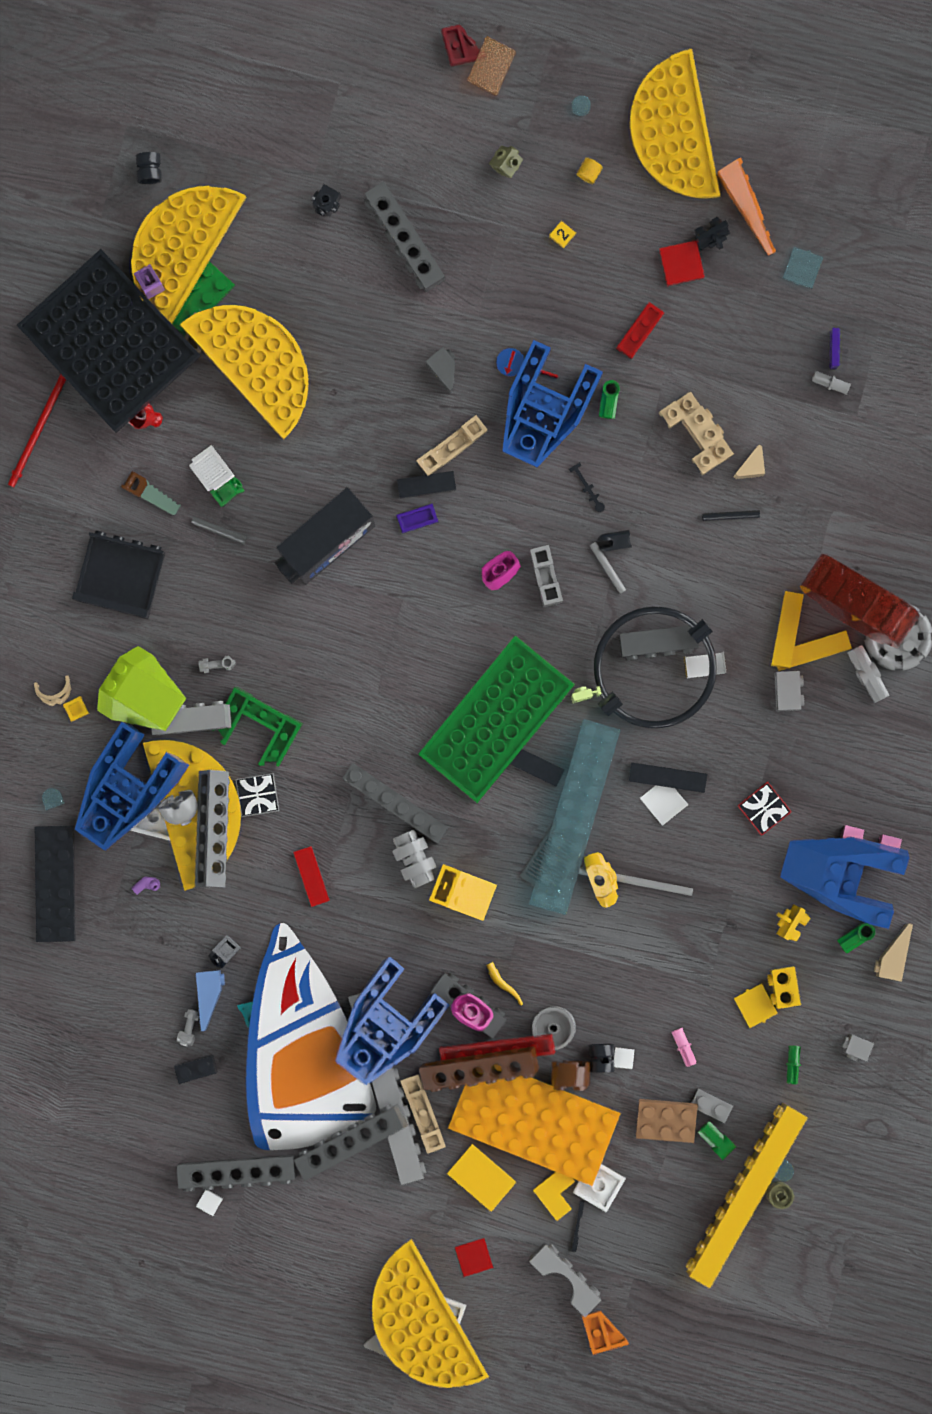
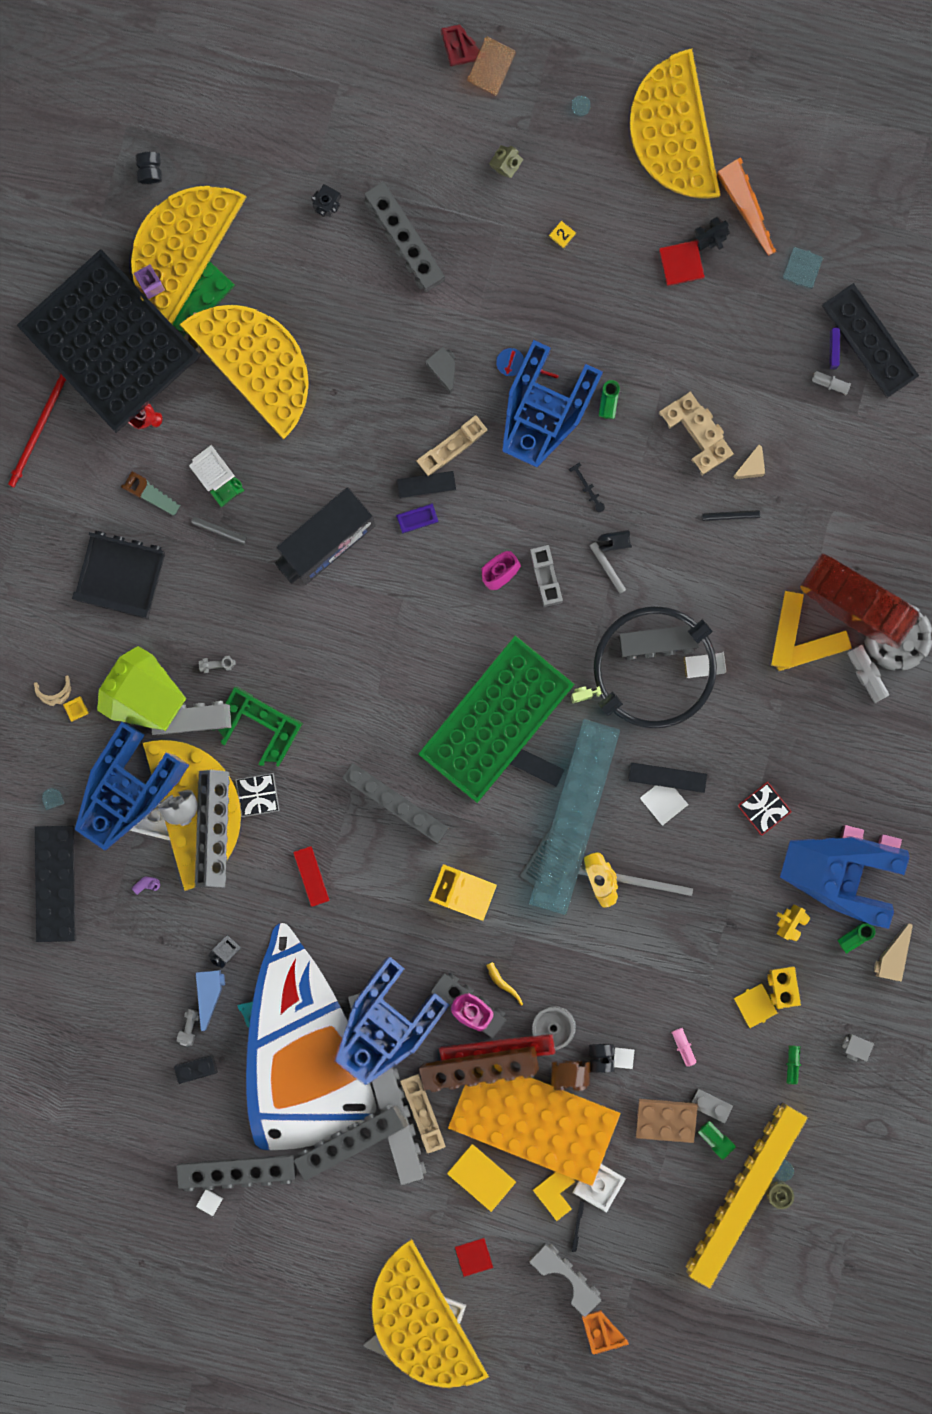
light grey piece [392,830,437,888] -> none
yellow piece [576,158,603,184] -> none
red tile [616,302,665,360] -> none
light grey brick [775,671,804,711] -> none
none -> black plate [822,283,919,398]

